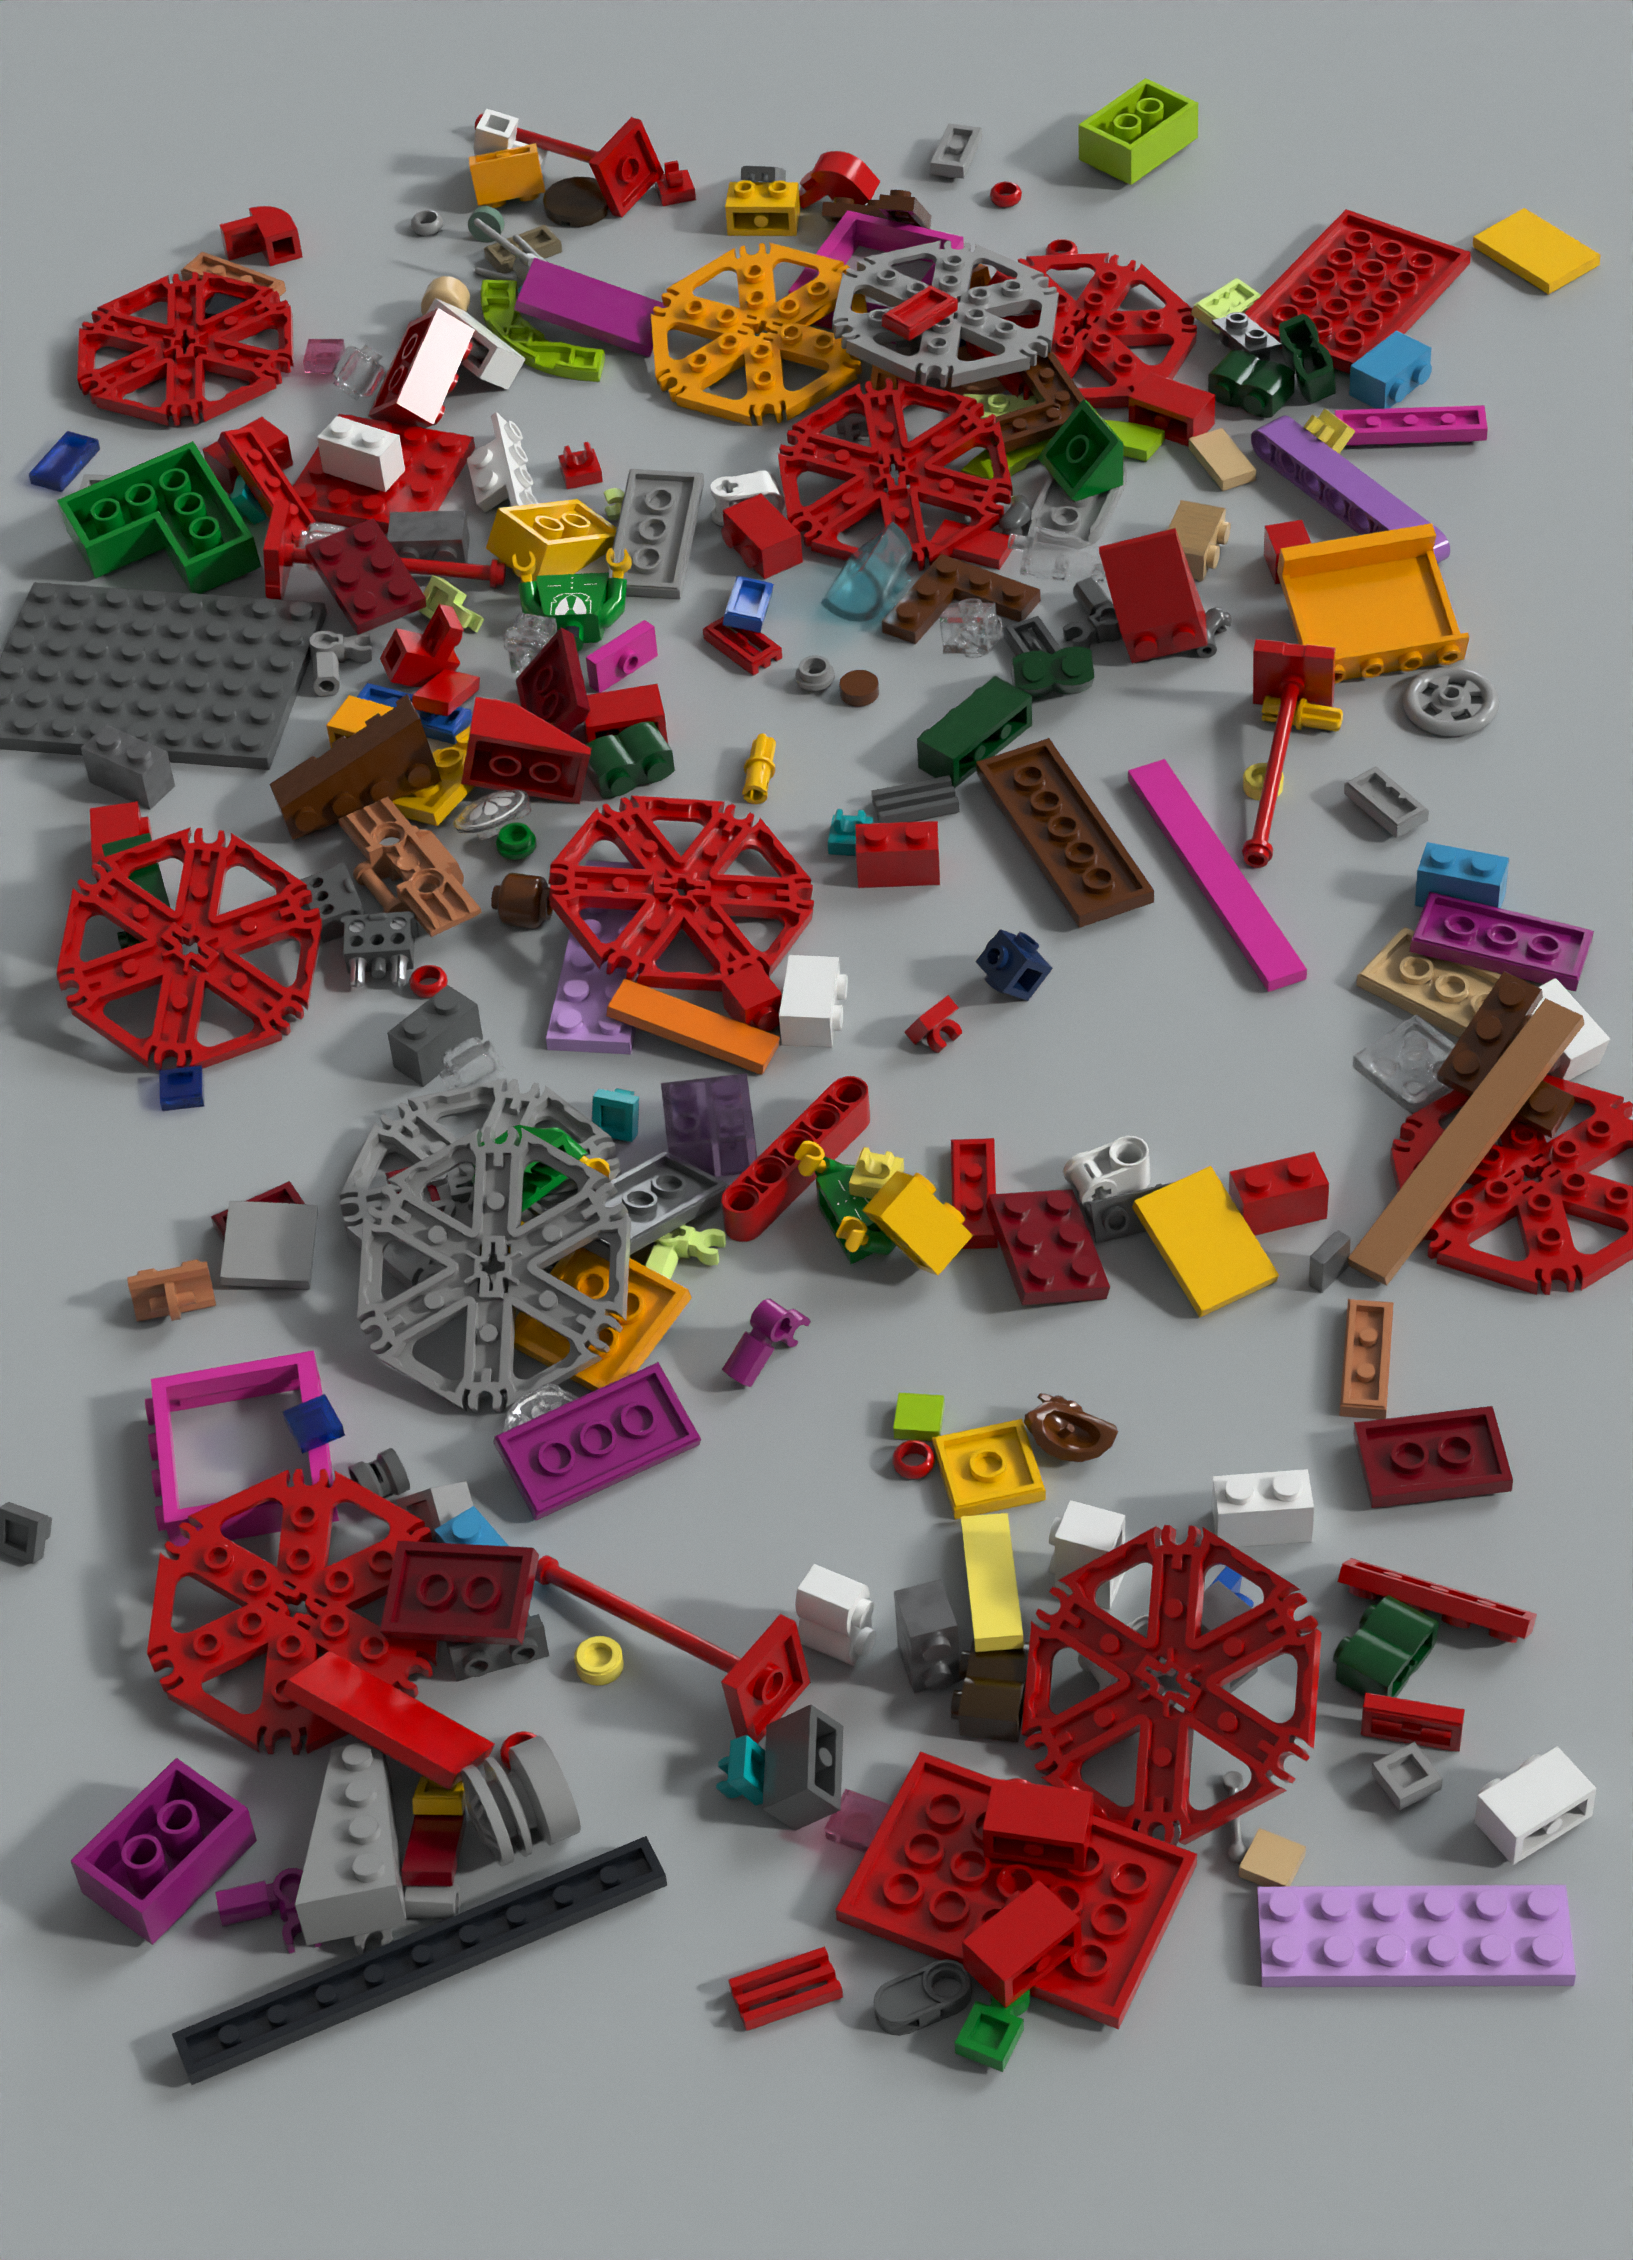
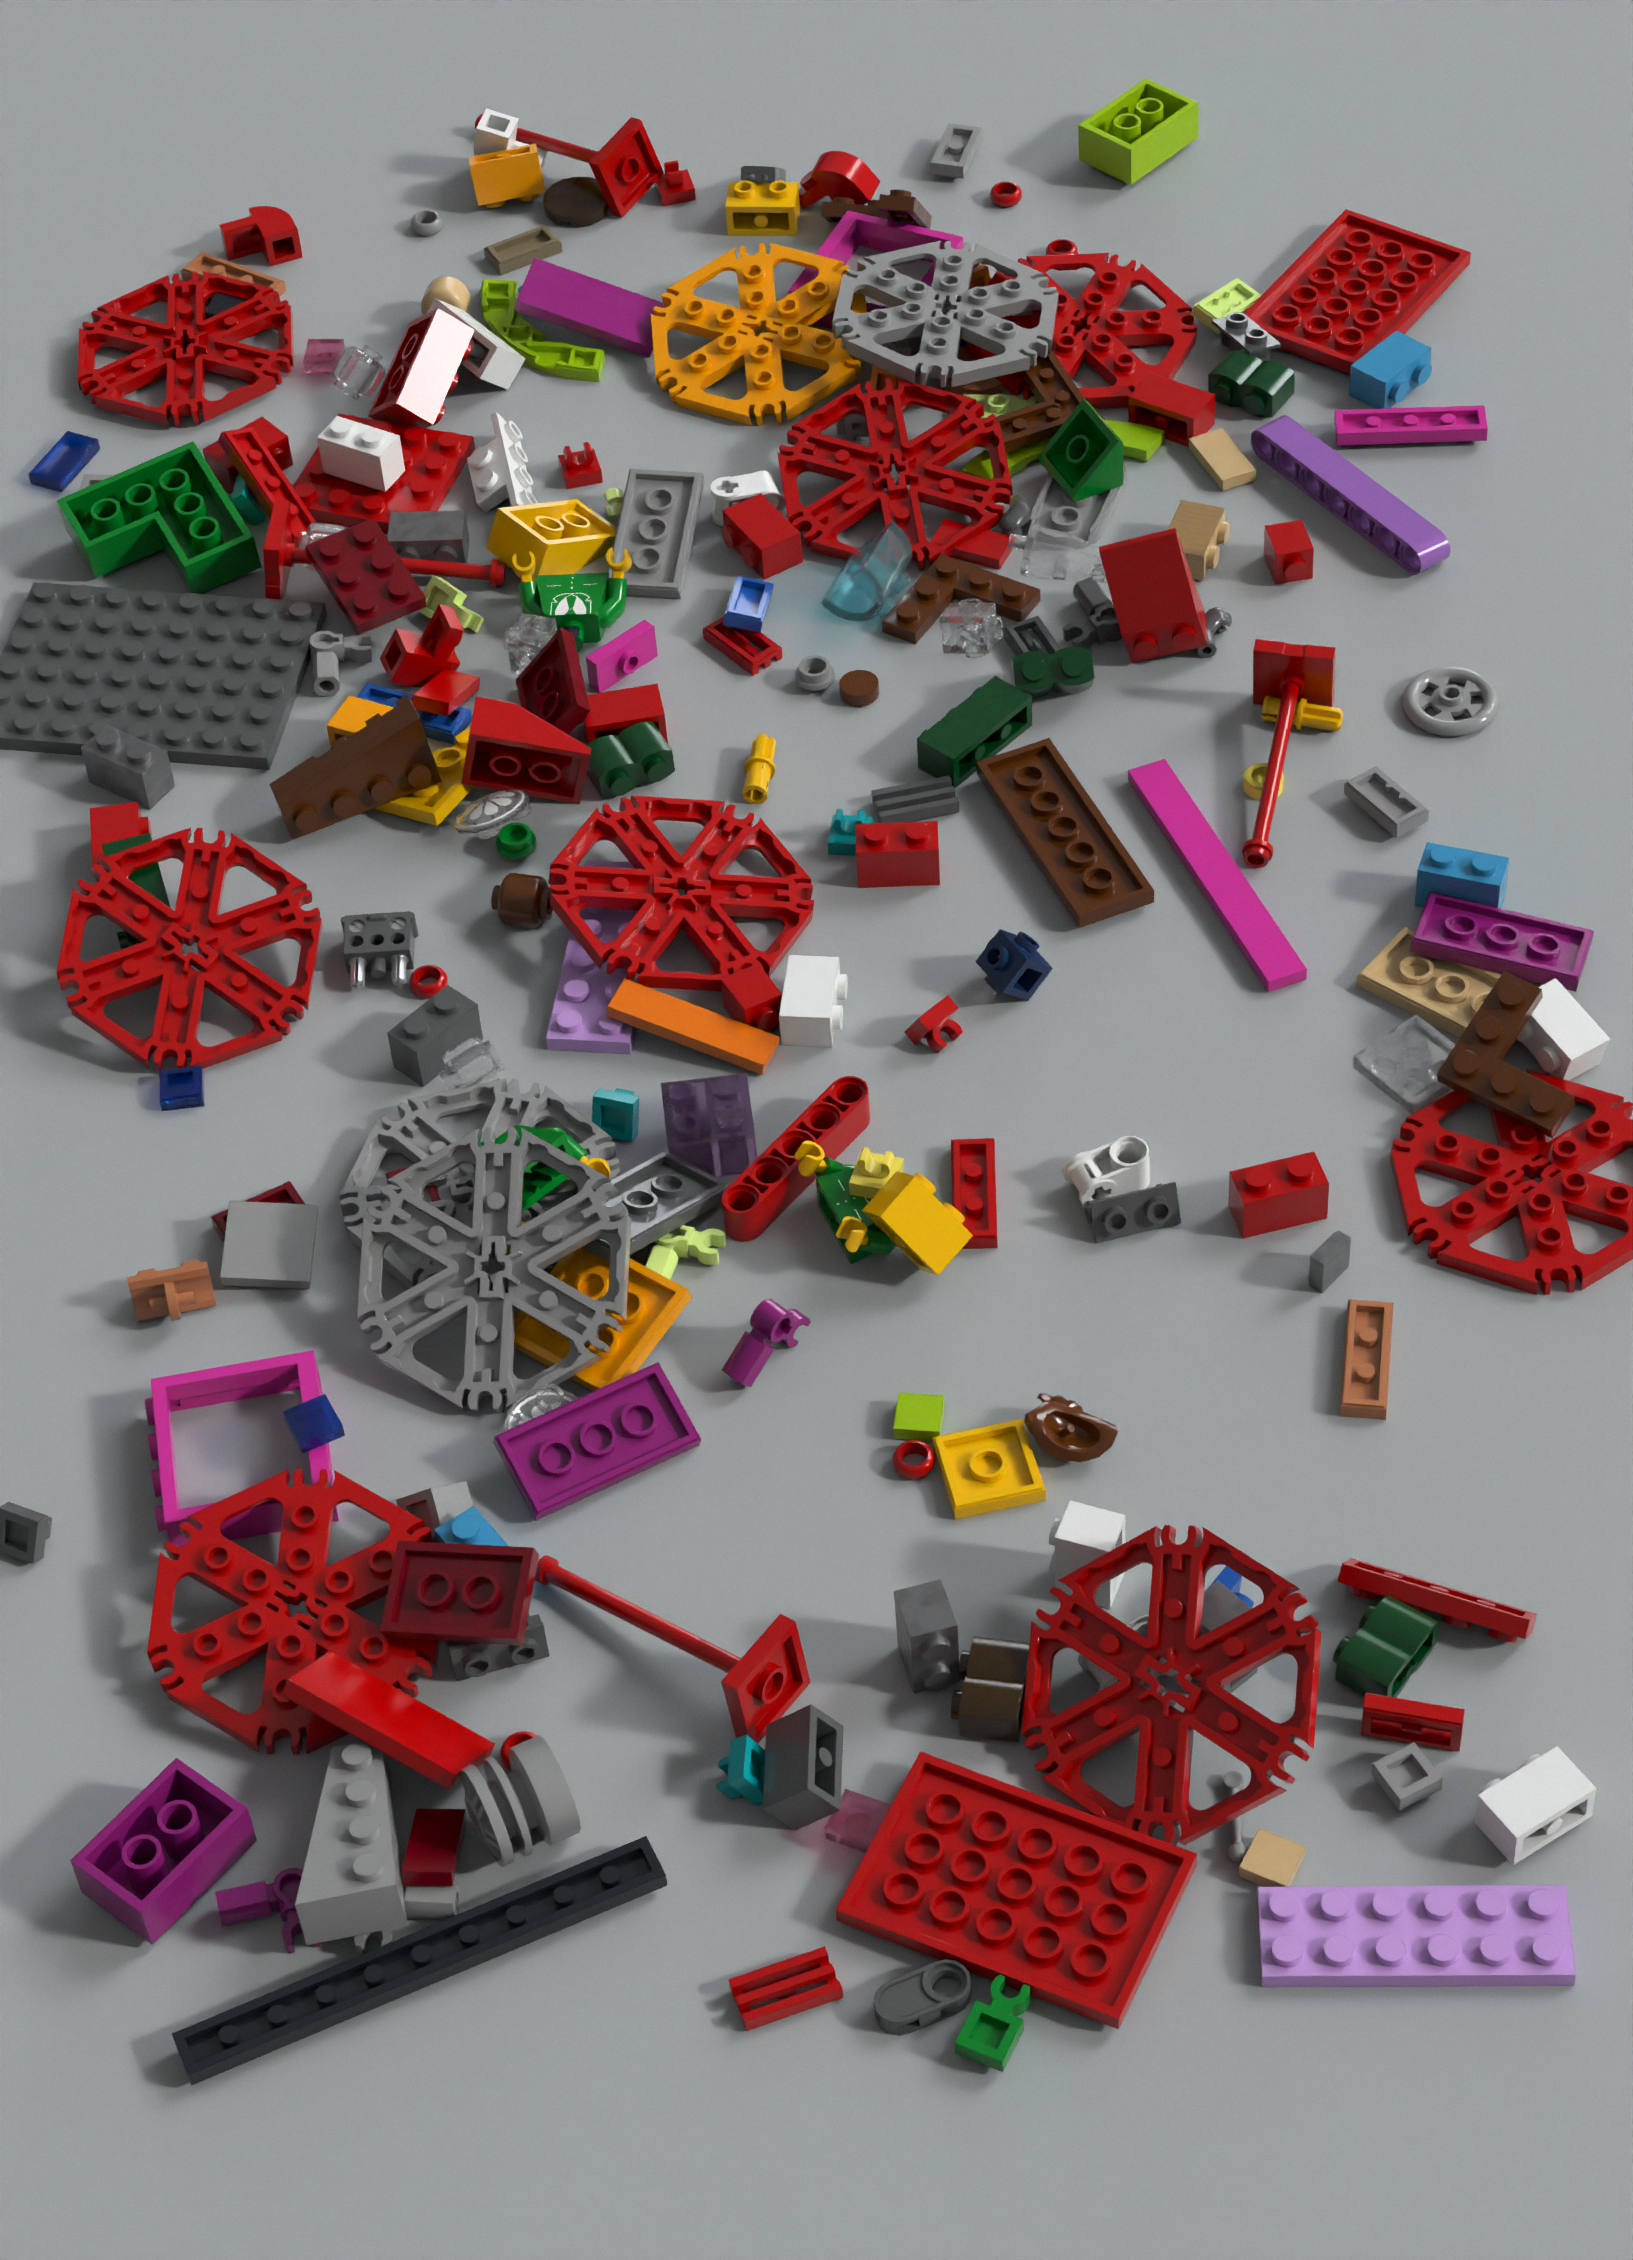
dark grey piece [291,862,365,943] -> none
nougat piece [338,797,482,937] -> none
dark grey wheel [348,1448,410,1497] -> none
yellow tile [412,1776,466,1815] -> none
sand green tile [468,206,505,243] -> none
light grey plant [474,218,549,287] -> none
light yellow tile [574,1636,624,1686] -> none
white brick [795,1564,876,1666] -> none
red tile [882,285,958,341] -> none
light yellow tile [961,1513,1024,1652] -> none
red brick [962,1880,1082,2008] -> none
red brick [982,1778,1093,1871] -> none
dark red plate [986,1189,1110,1305] -> none
yellow tile [1132,1166,1279,1318] -> none
white brick [1212,1469,1314,1547] -> none
light orange panel [1277,523,1469,684] -> none
dark green brick [1279,313,1336,404] -> none
light yellow tile [1304,408,1355,454] -> none
medium nougat tile [1347,998,1584,1286] -> none
dark red plate [1353,1406,1513,1508] -> none
yellow tile [1472,208,1601,295] -> none

